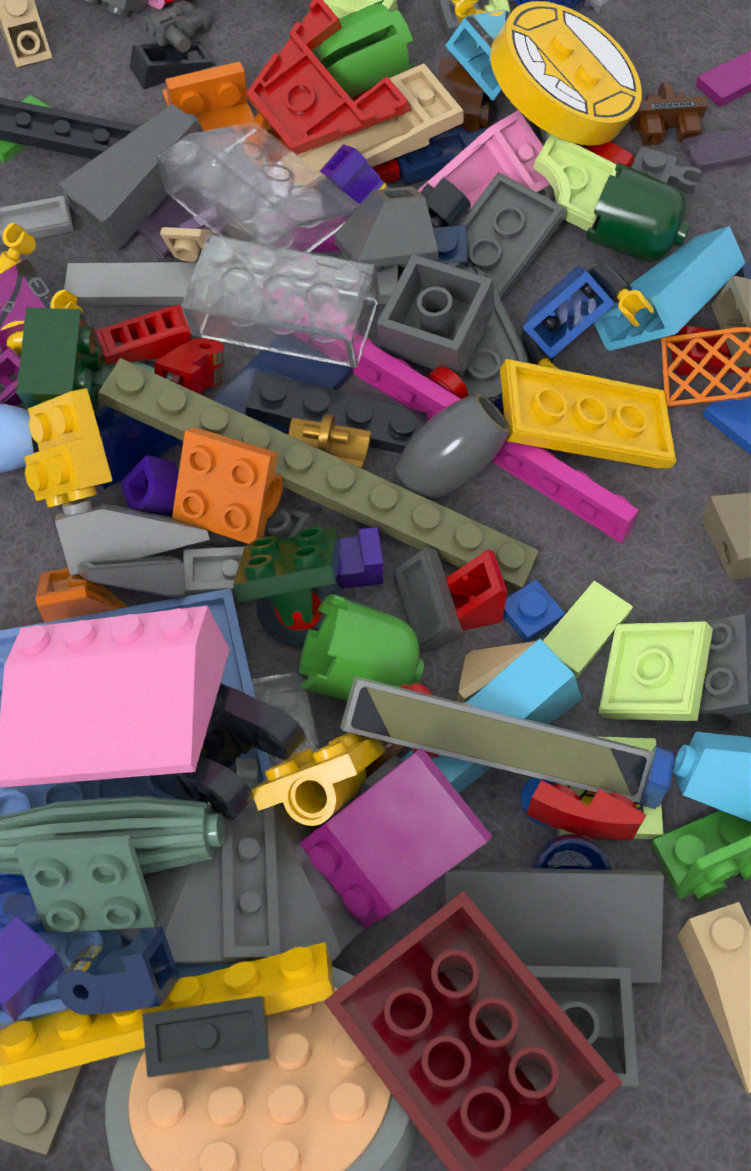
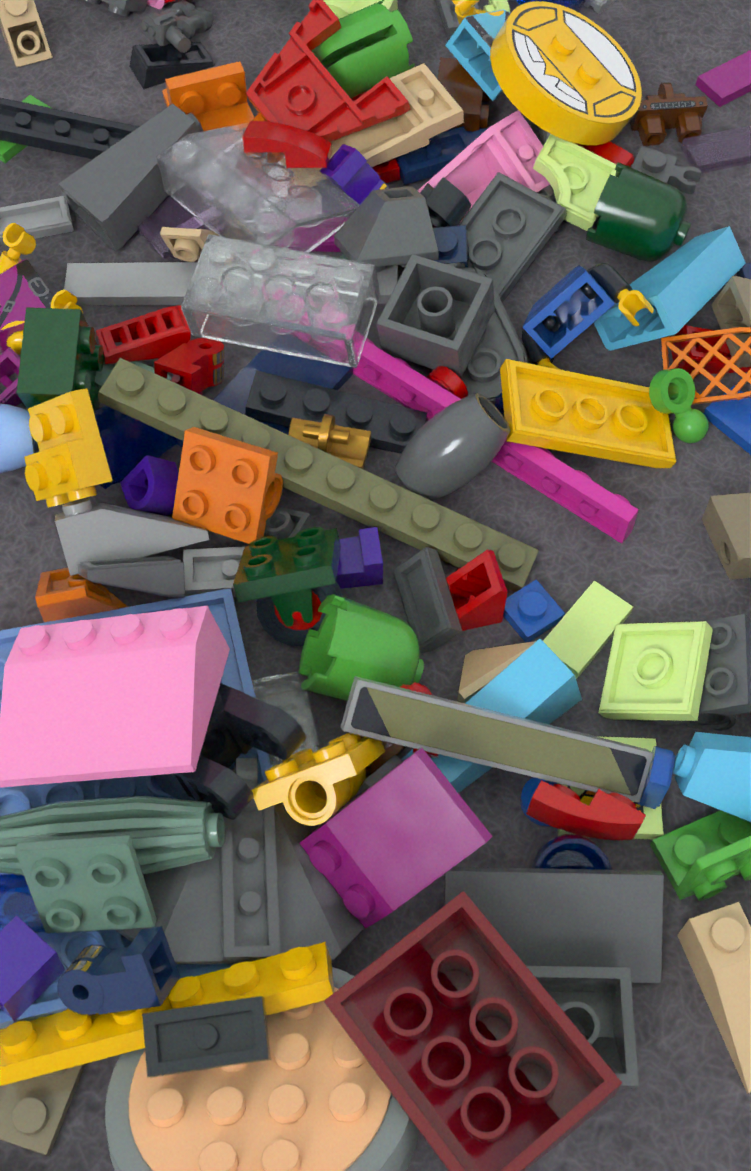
none -> red slope [242,120,332,168]
none -> bright green plate [649,368,709,443]

